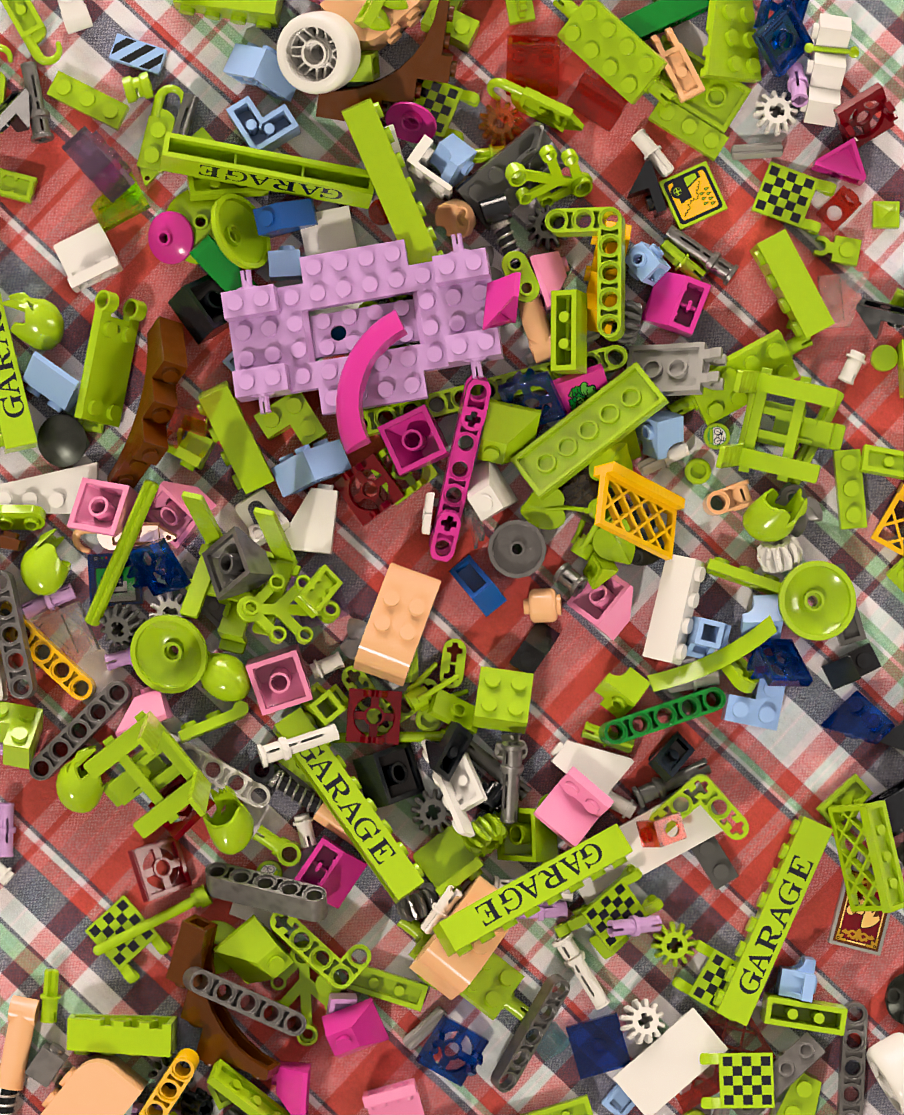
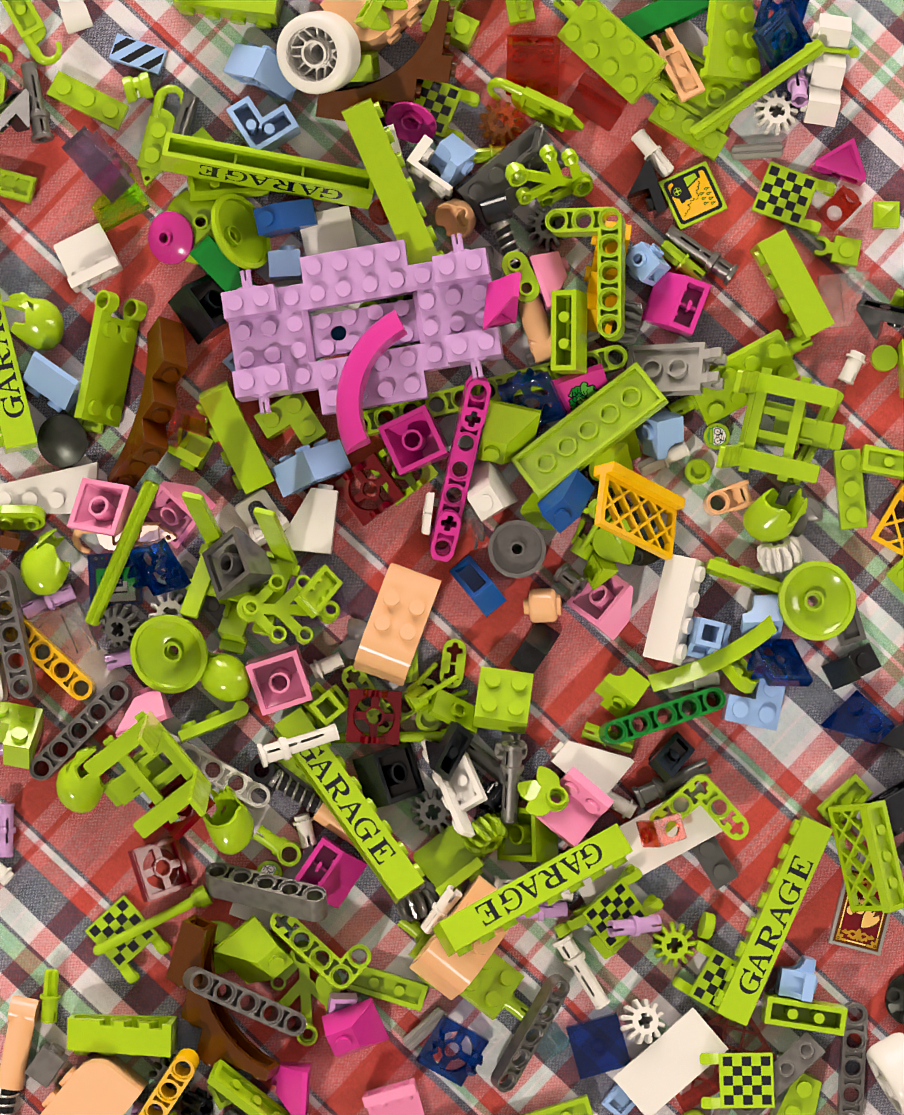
dark red piece [833,83,898,148] -> none
none -> lime plate [517,766,569,817]
none -> blue slope [537,469,595,533]
none -> lime axle [690,39,826,141]
none -> lime tile [697,911,716,940]

